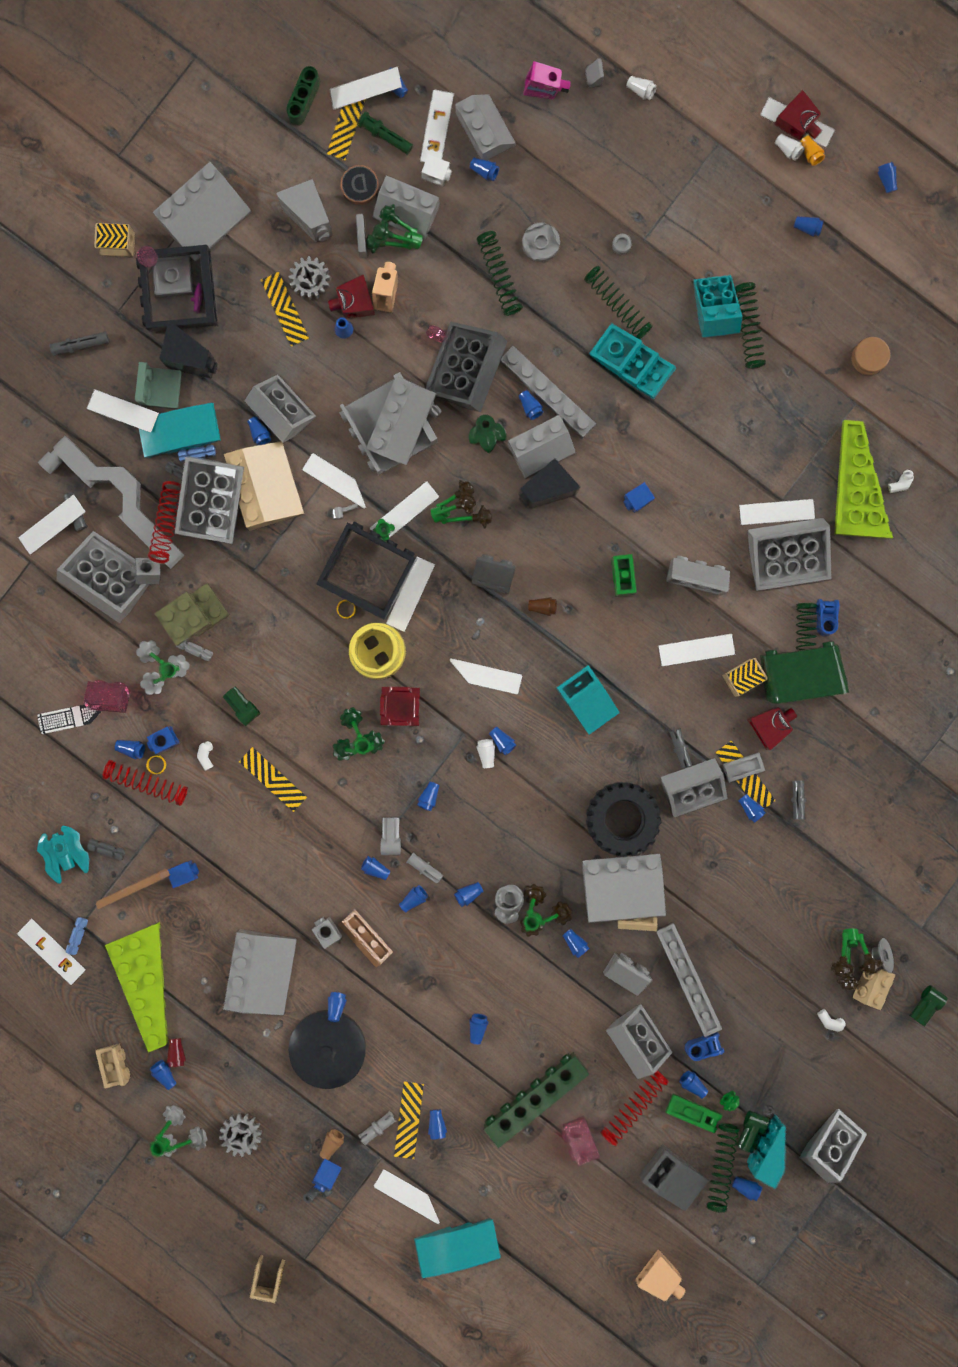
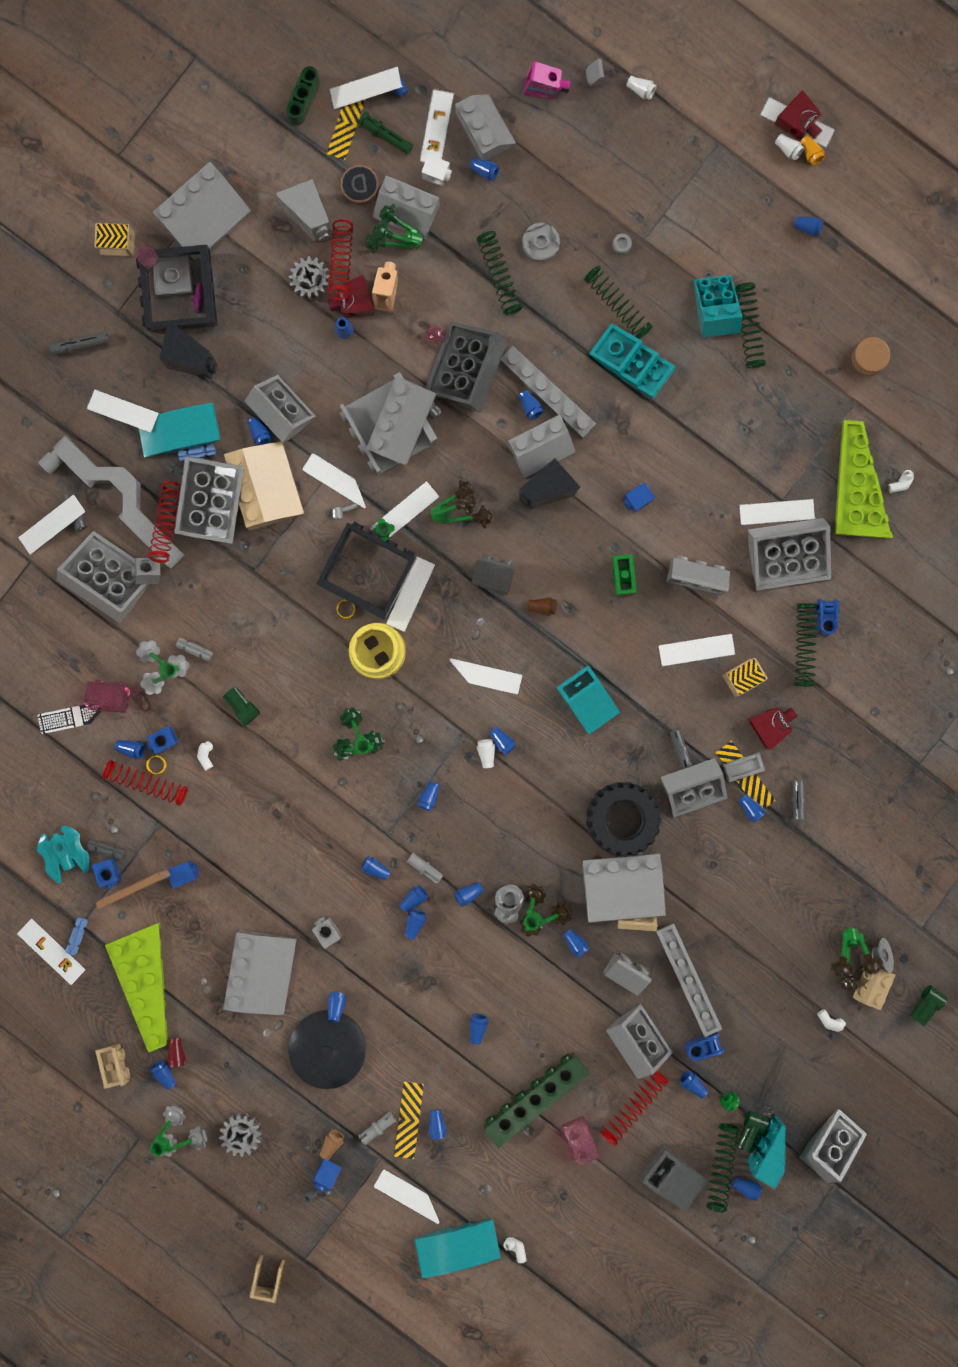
sand green bracket [135,362,182,409] -> none
olive bracket [155,583,229,646] -> none
sticker [239,747,307,812] -> none
sticker [261,272,309,346] -> none
medium nougat slope [338,910,393,967] -> none
light grey tile [356,214,367,258] -> none
dark red panel [380,687,420,726] -> none
light grey piece [381,817,401,855] -> none
dark green plate [468,414,507,453] -> none
light nougat torso [636,1250,685,1301] -> none
green plate [666,1094,723,1133] -> none
dark green windscreen [760,641,849,703] -> none
blue cone [877,162,898,193] -> none
none -> blue brick [92,858,122,889]
none -> red piece [328,219,353,300]
none -> blue cone [404,909,426,939]
none -> white arm [504,1237,527,1263]

